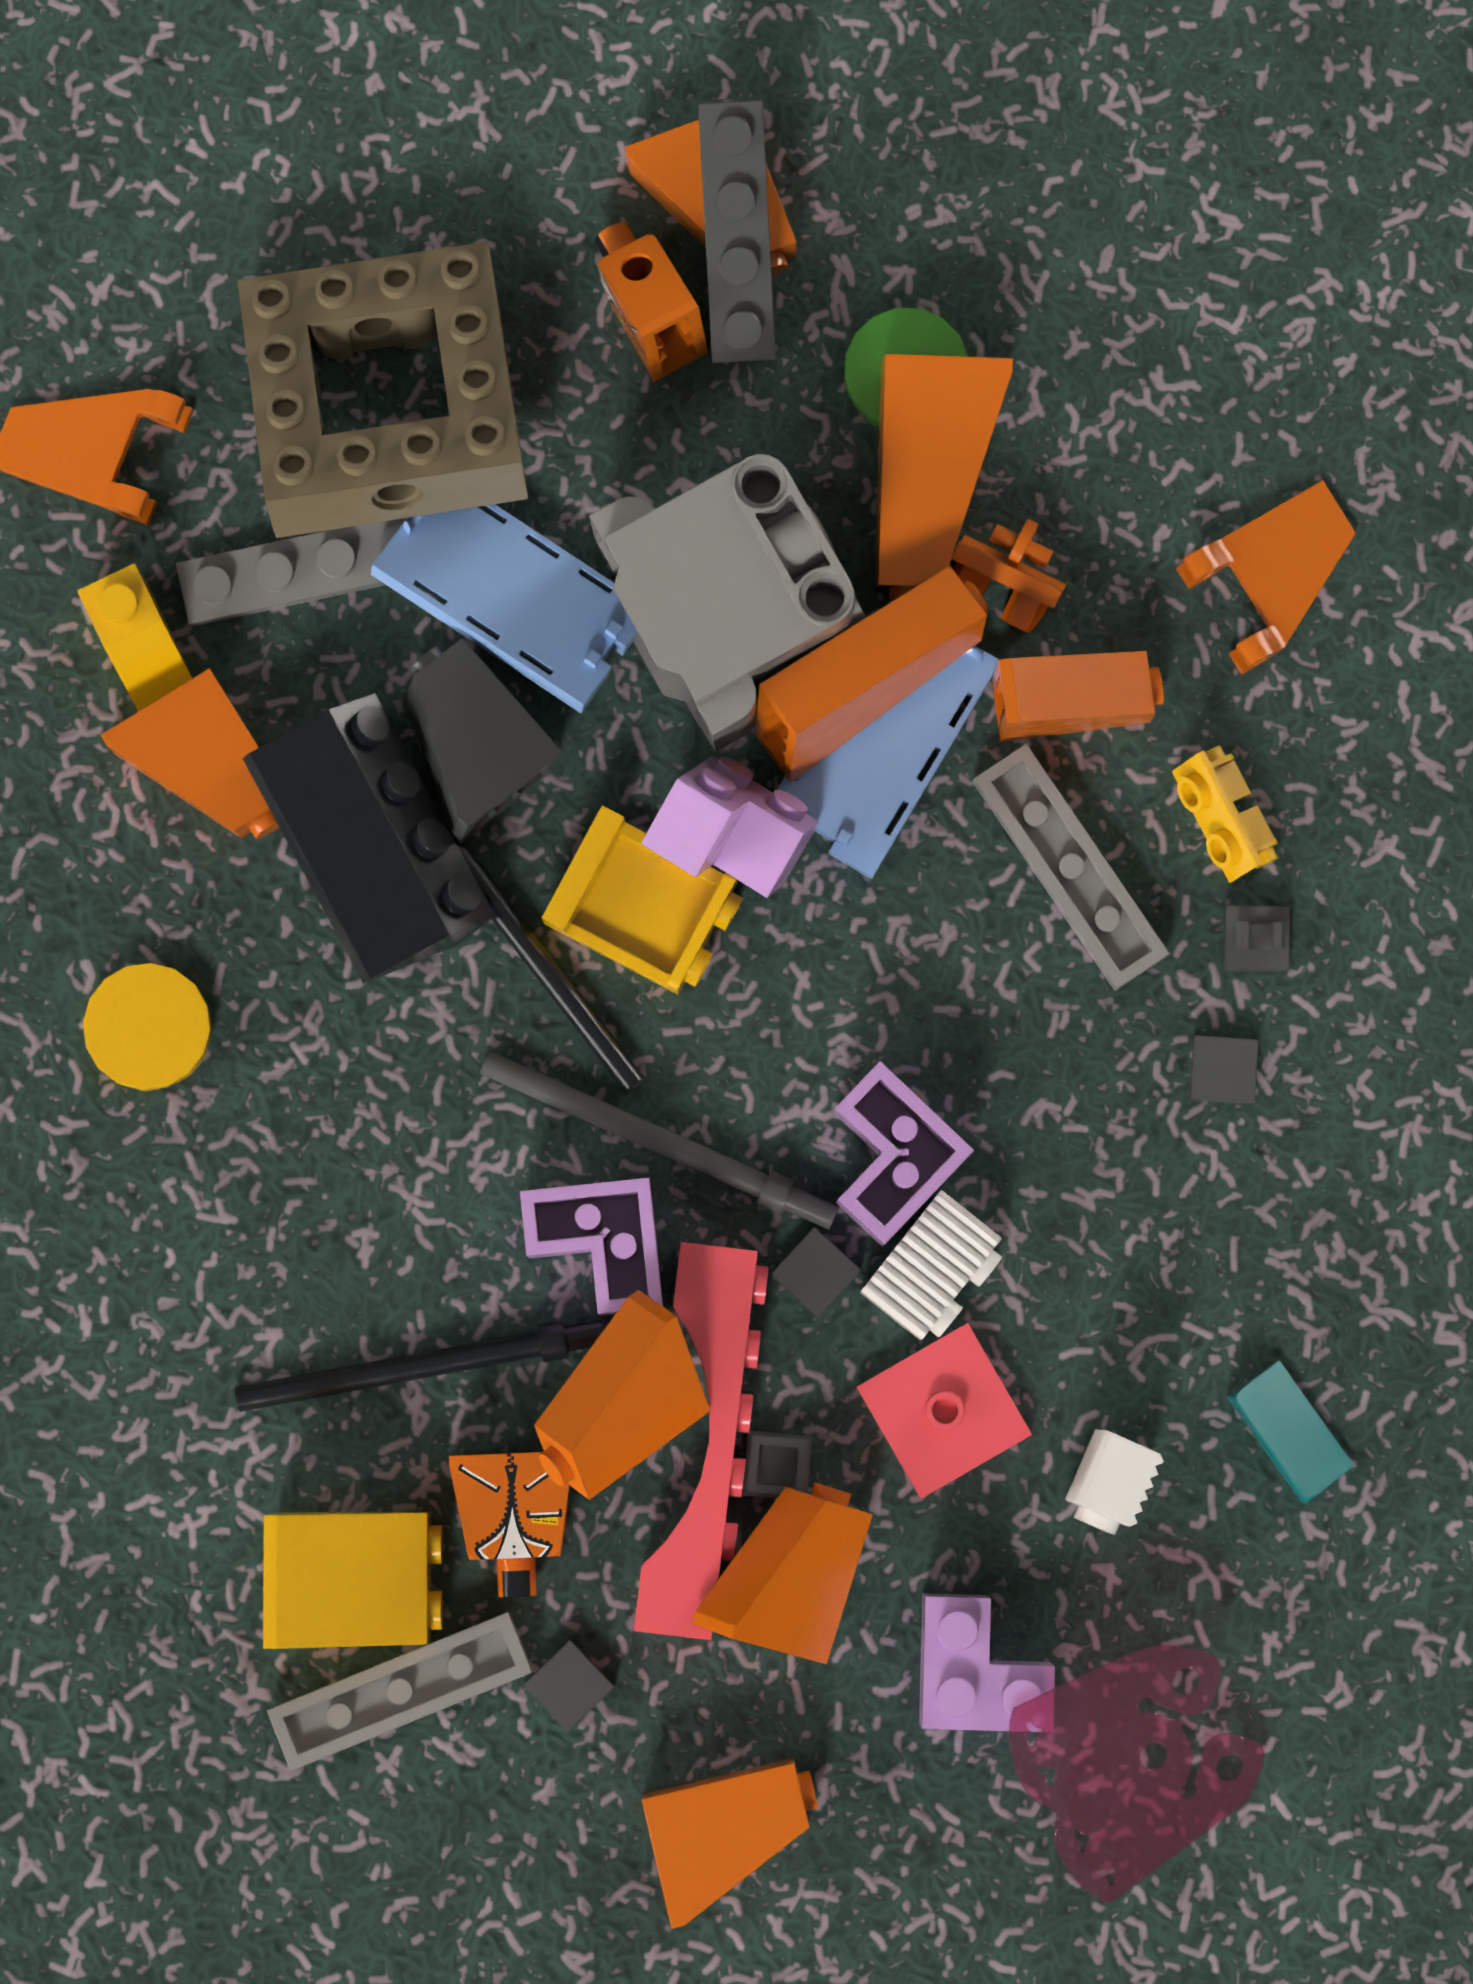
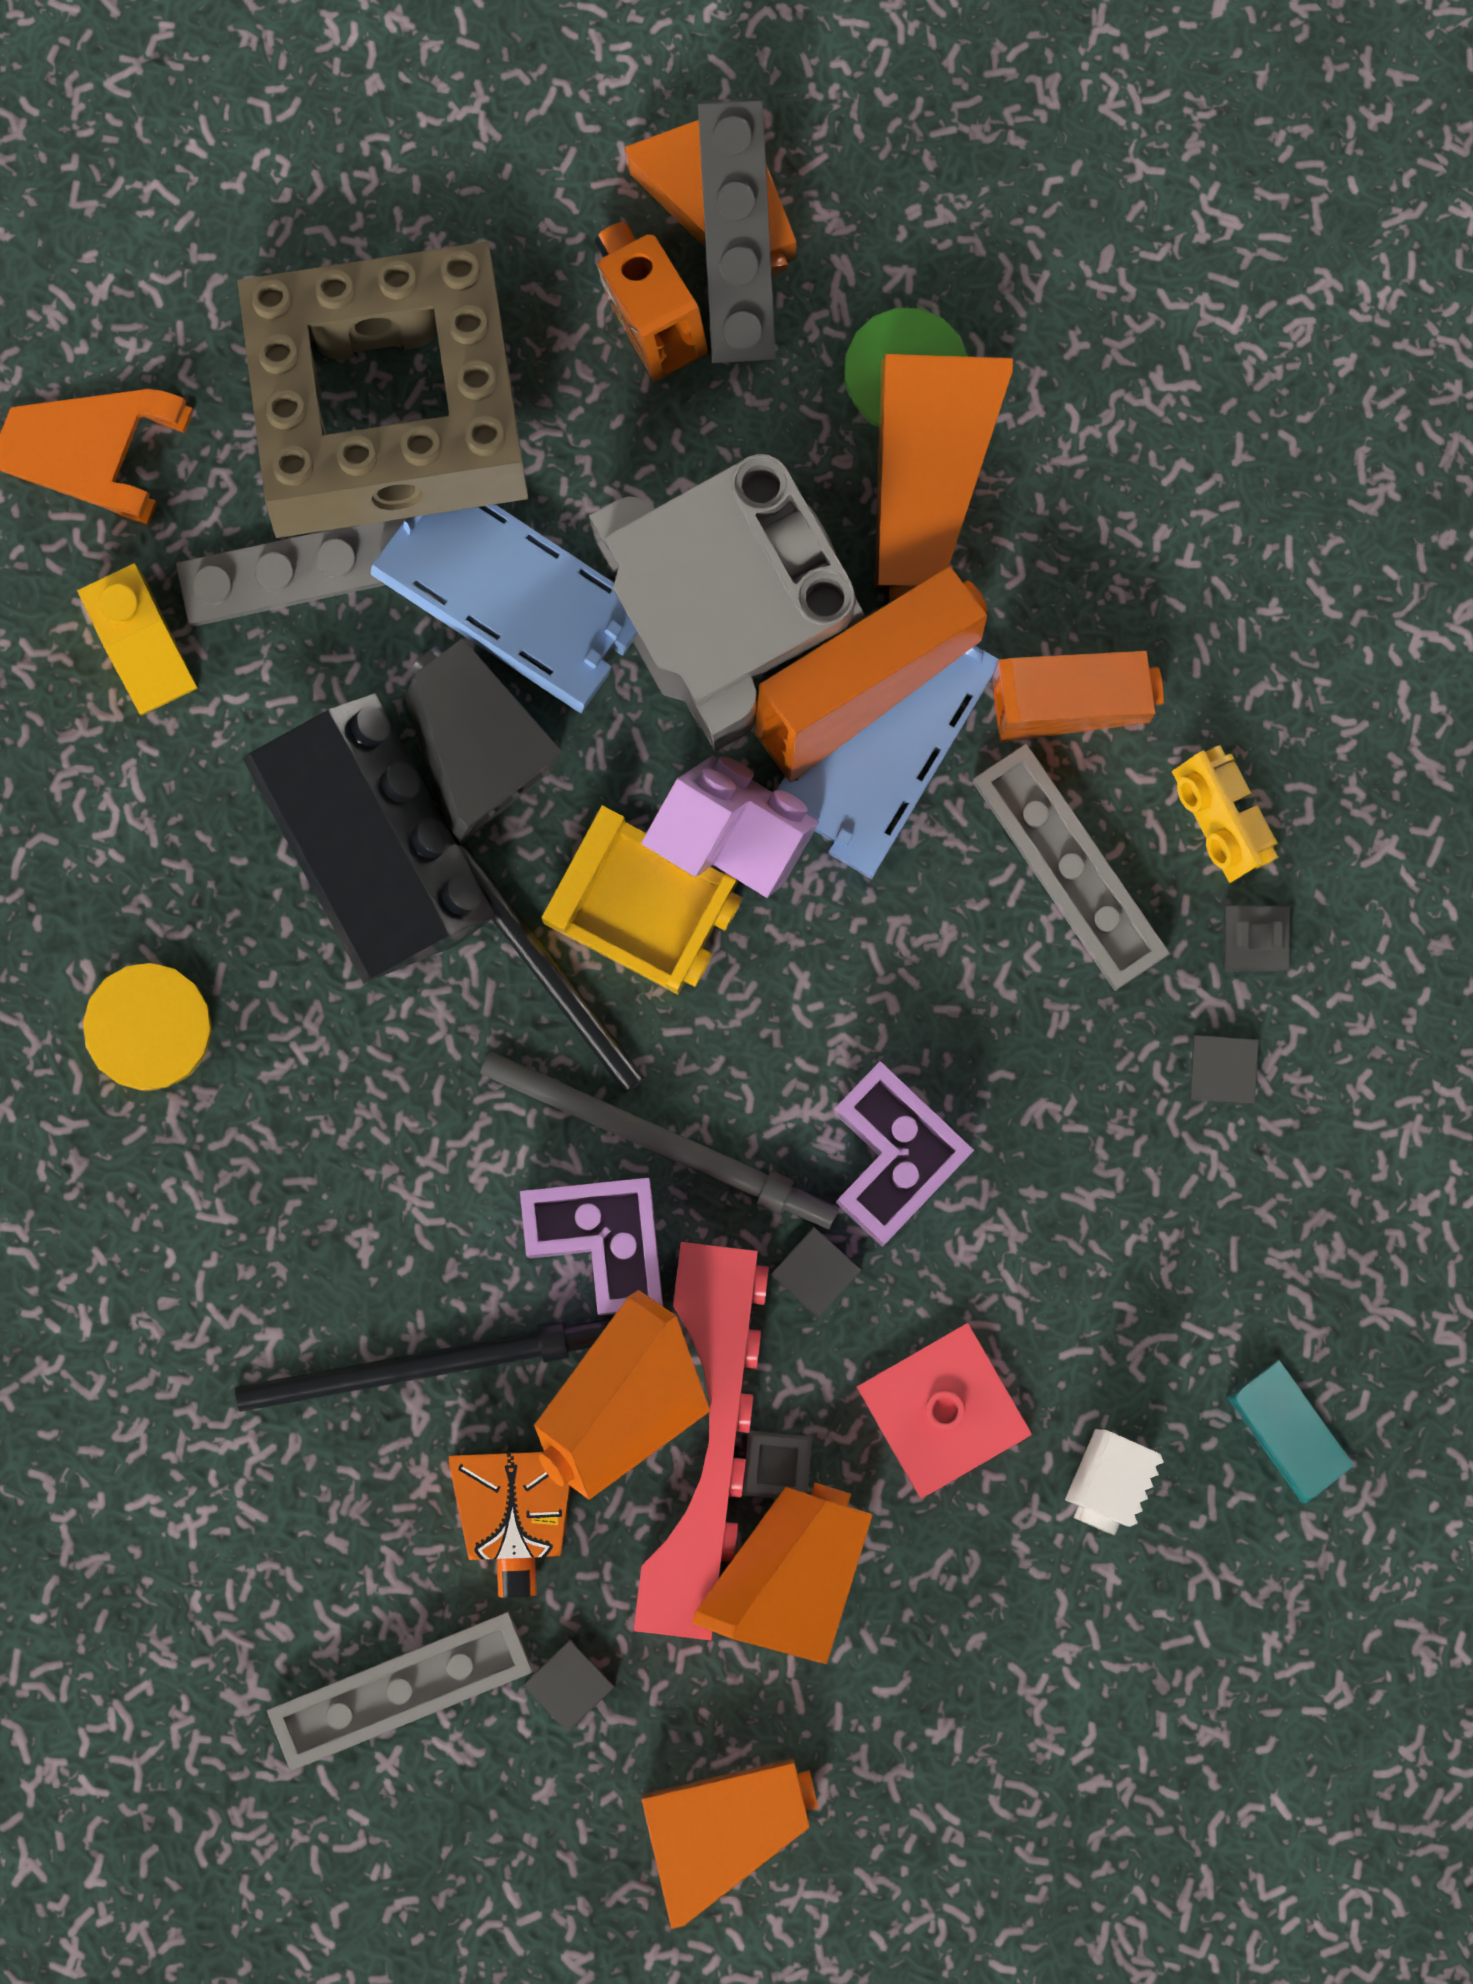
orange slope [100,668,279,839] -> none
yellow slope [263,1512,443,1649] -> none
white brick [860,1190,1003,1340] -> none
lavender brick [919,1593,1055,1733] -> none
orange hips [951,519,1067,633] -> none
clear pink piece [1009,1645,1265,1903] -> none
orange flag [1176,480,1356,675] -> none

